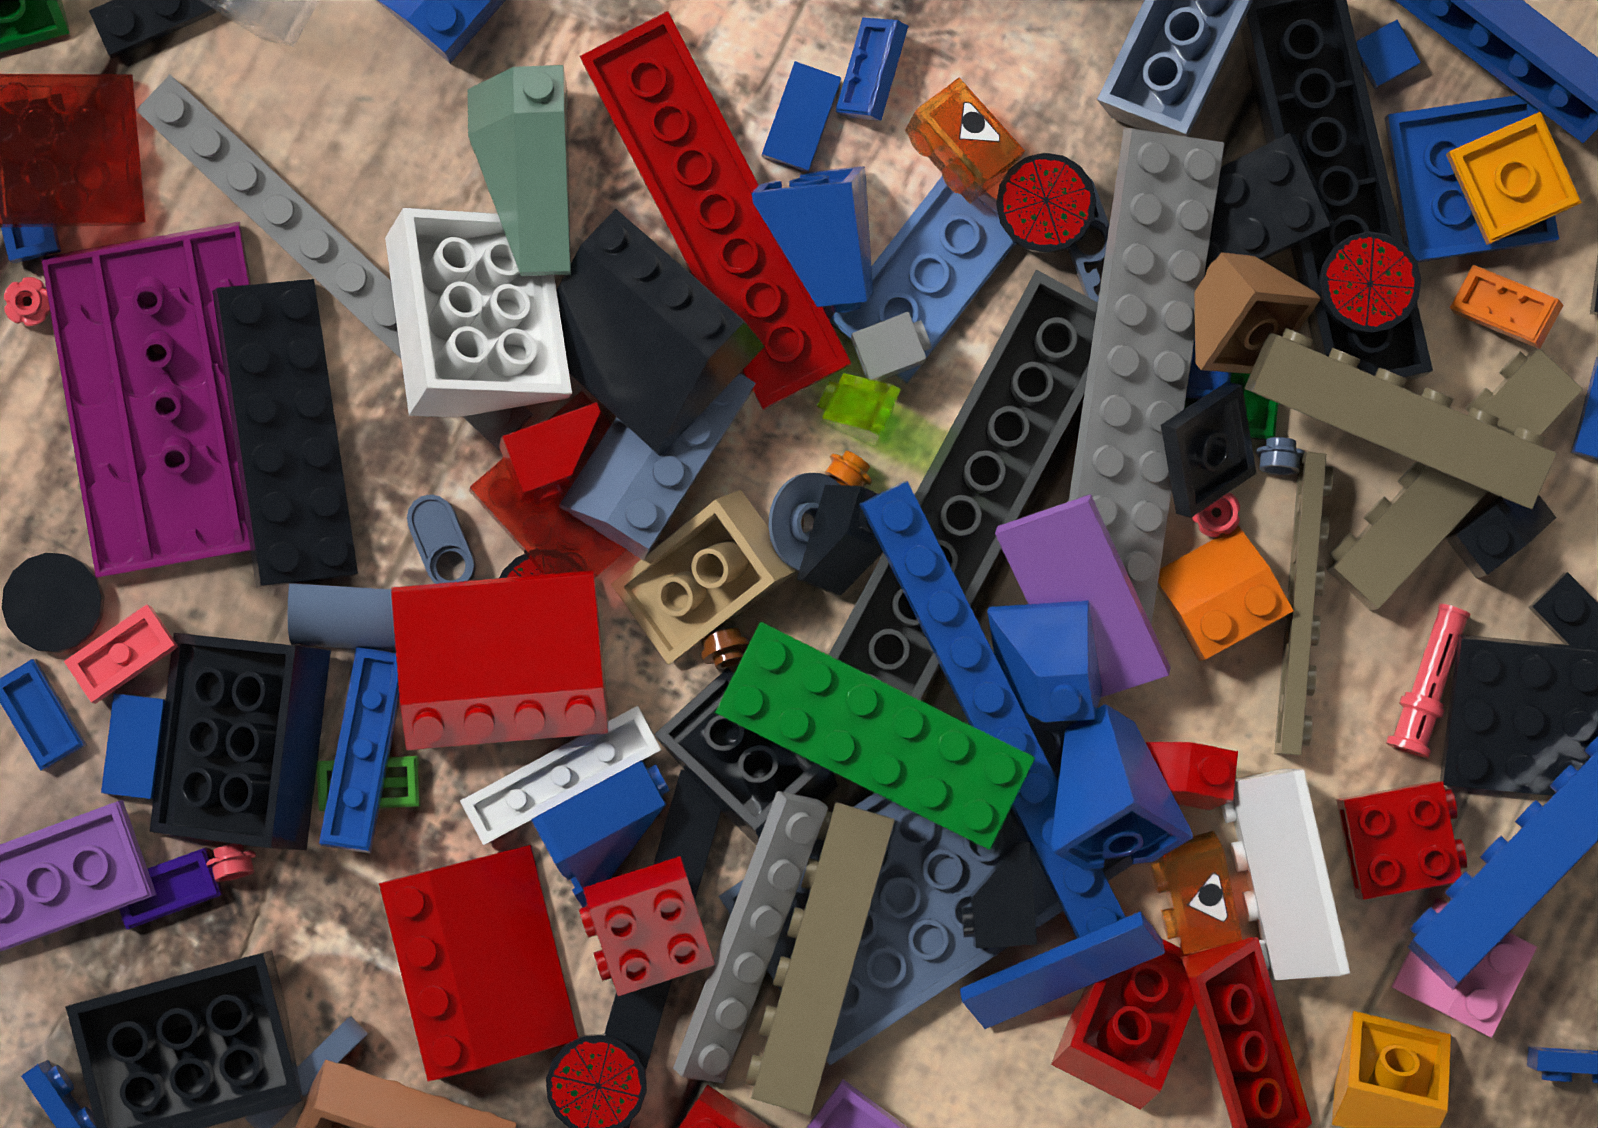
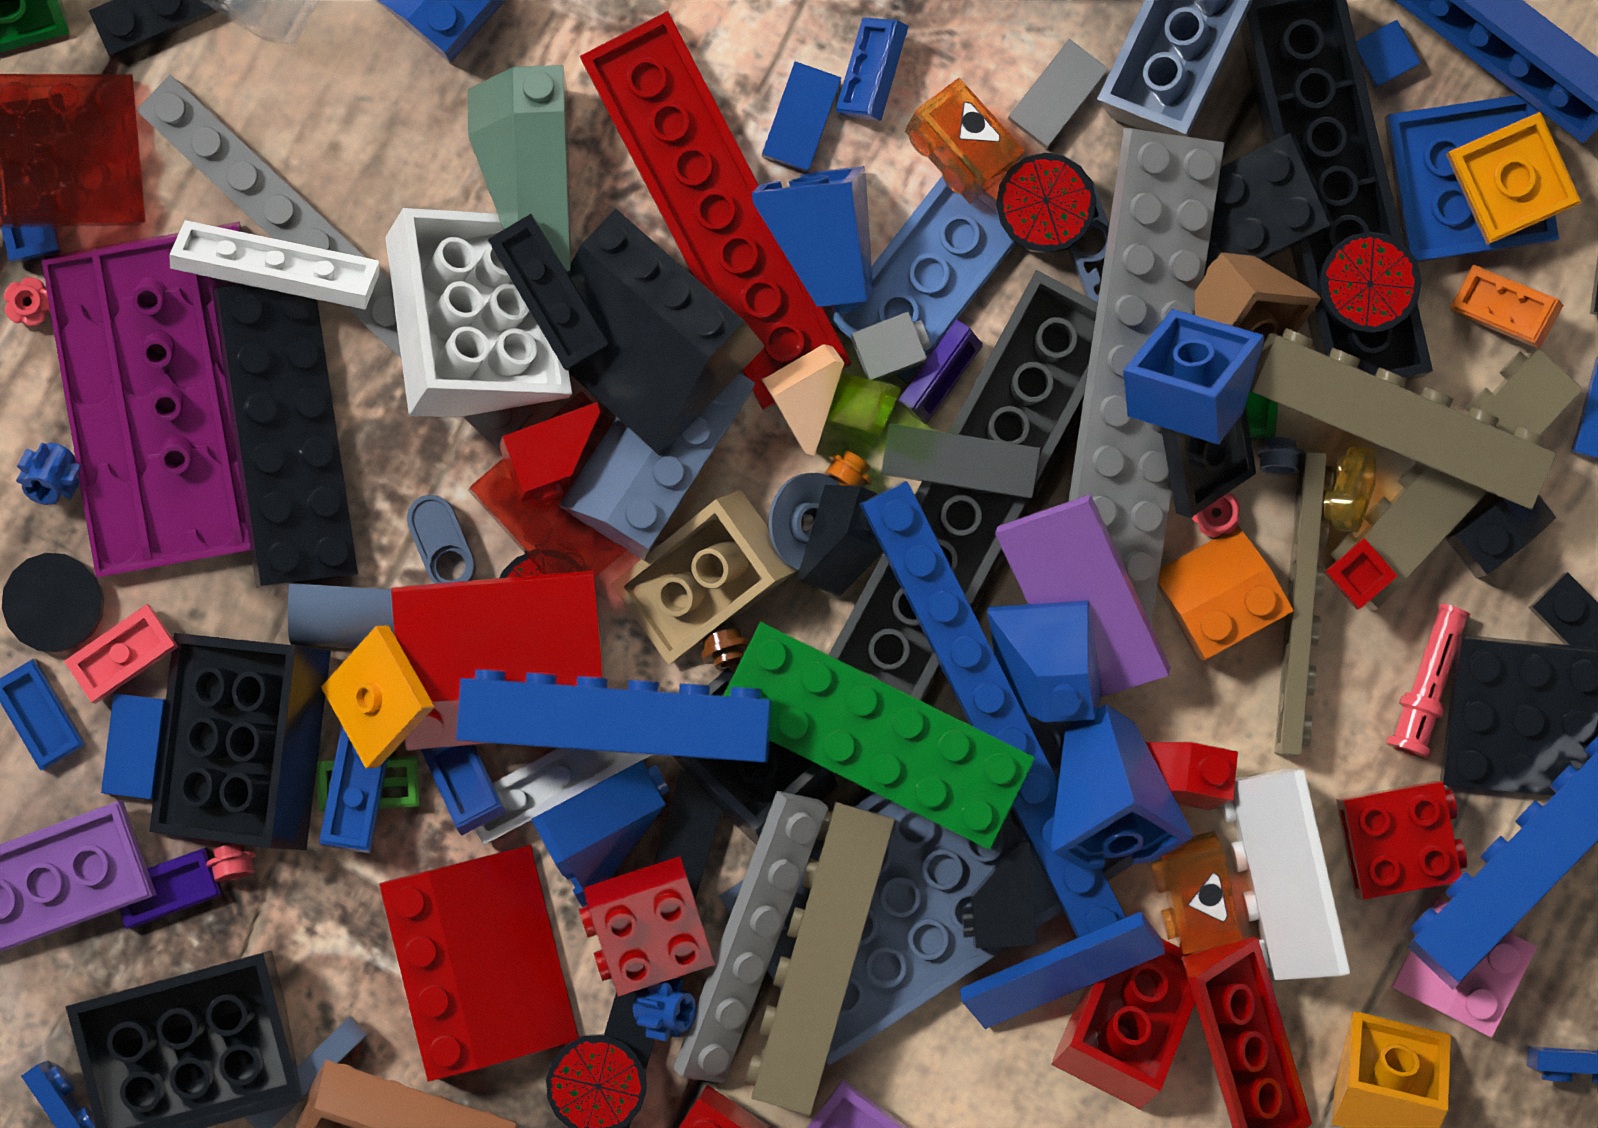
none -> blue gear [16,443,81,505]
none -> white plate [169,220,379,310]
none -> light orange plate [321,625,435,768]
none -> blue tile [421,745,507,836]
none -> blue brick [456,669,773,763]
none -> black plate [488,214,610,371]
none -> blue gear [633,978,696,1042]
none -> light nougat slope [762,344,844,456]
none -> dark grey tile [881,423,1040,499]
none -> dark purple tile [898,319,983,424]
none -> light grey tile [1008,39,1108,149]
none -> blue slope [1123,309,1264,444]
none -> clear yellow plate [1324,447,1377,532]
none -> red plate [1324,538,1398,610]

